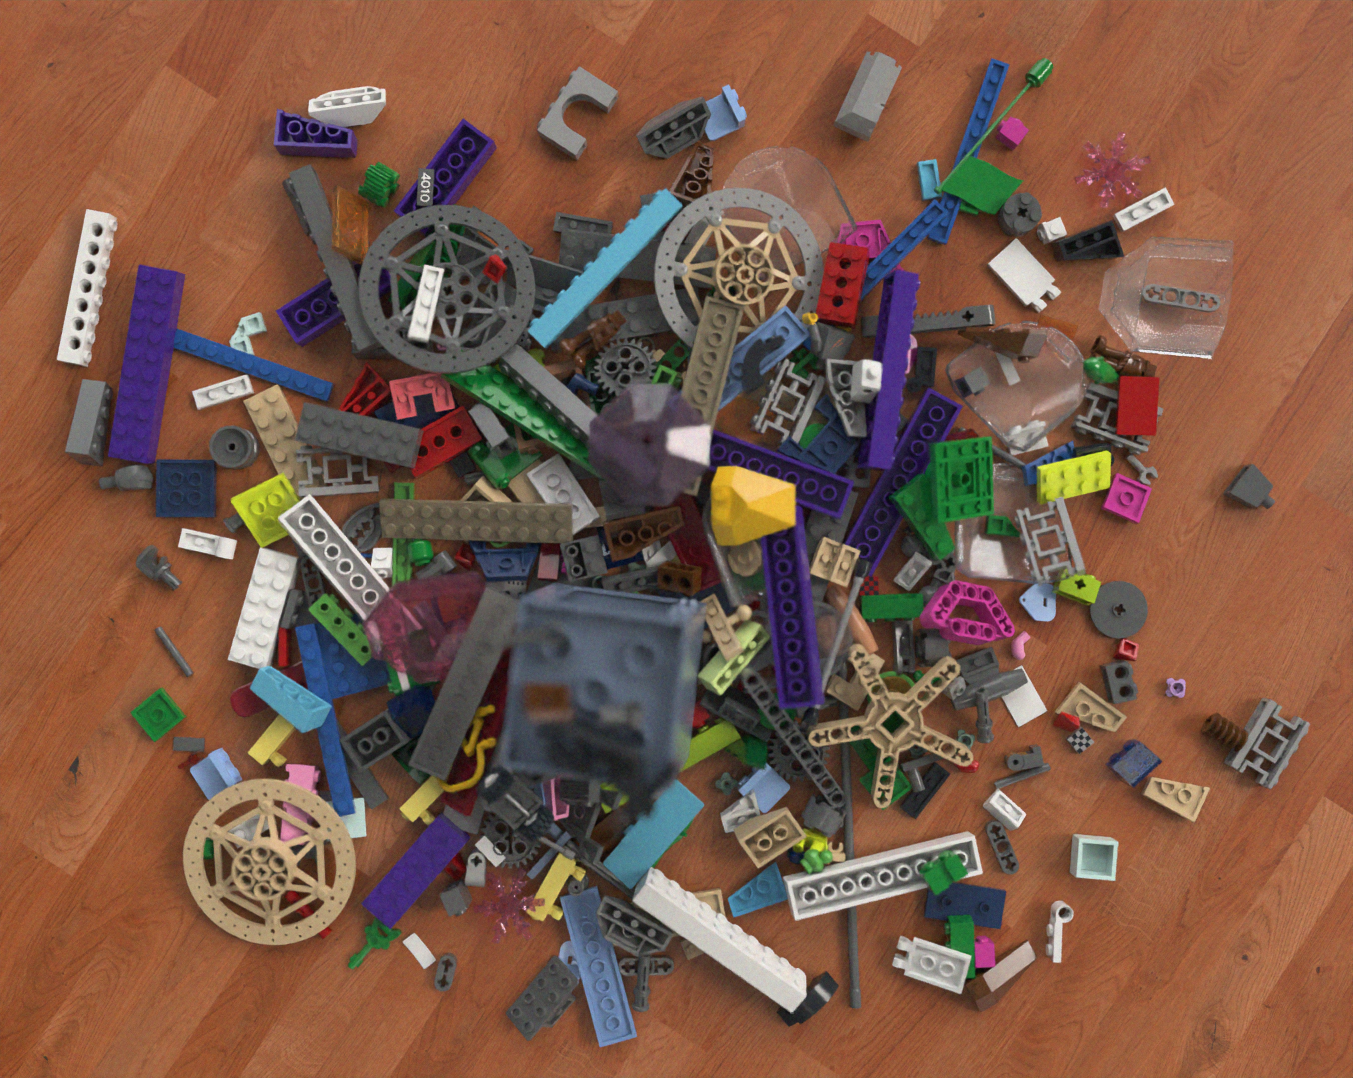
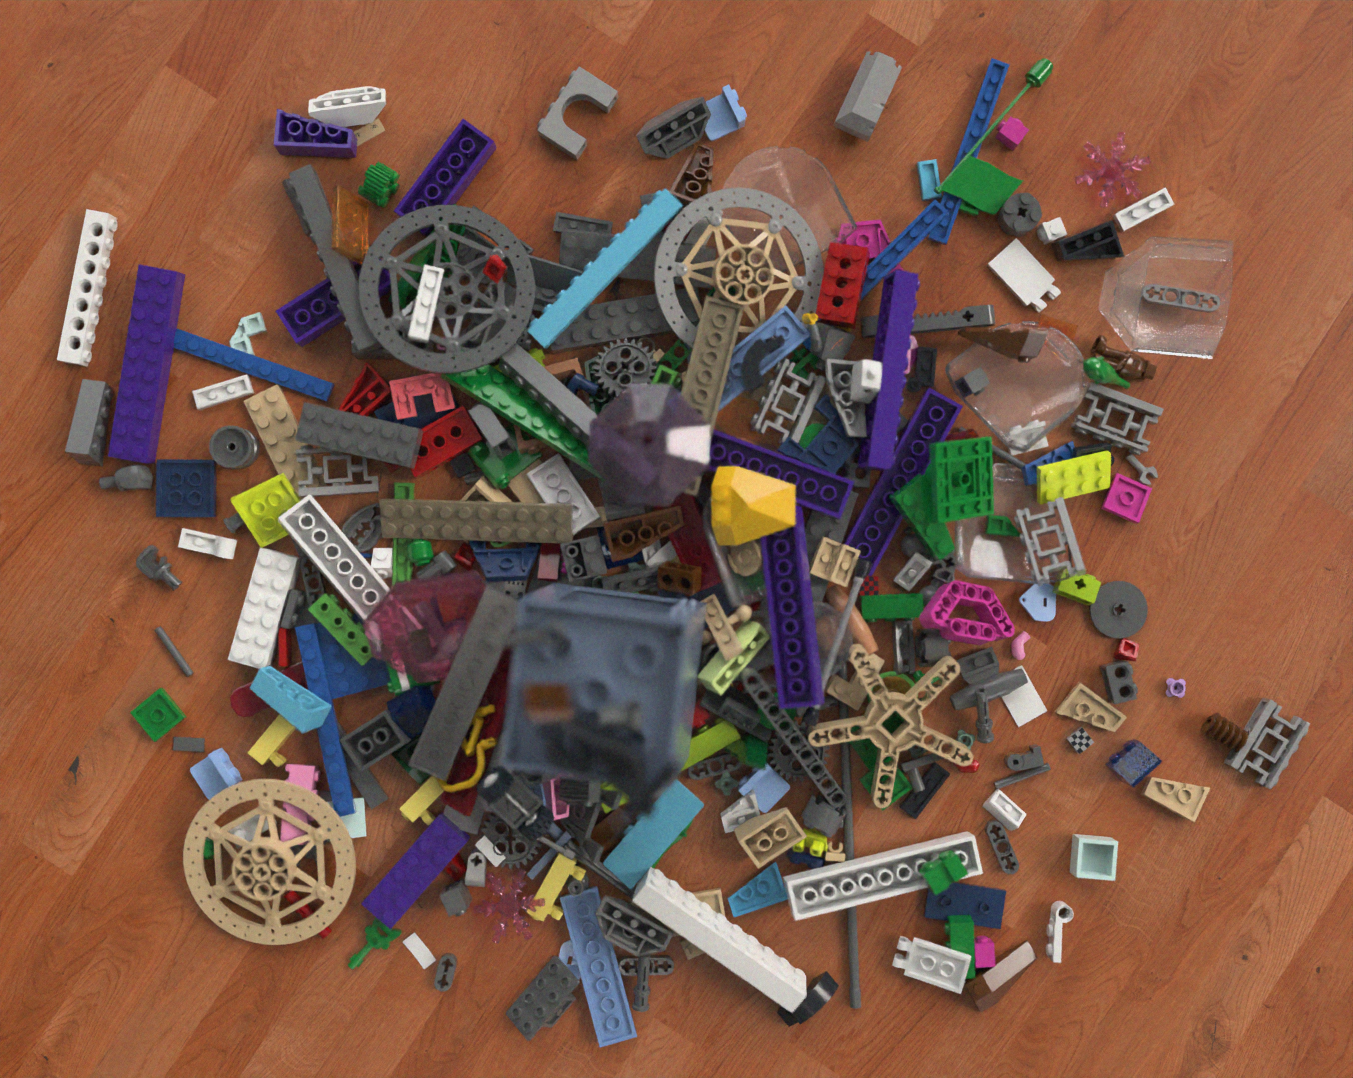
clear red hand [178,750,204,769] -> none
dark grey sticker [417,168,434,206] -> none
reddish brown piece [559,310,627,369] -> none
bright green animal [800,849,833,874] -> none
light grey bracket [936,675,966,700] -> none
white window [995,352,1021,385] -> none
red slope [1053,711,1080,732] -> none
red tile [1115,376,1160,436] -> none
dark grey torso [1223,464,1275,509] -> none
none -> tan sticker [354,118,385,146]
none -> dark grey beam [688,752,742,780]

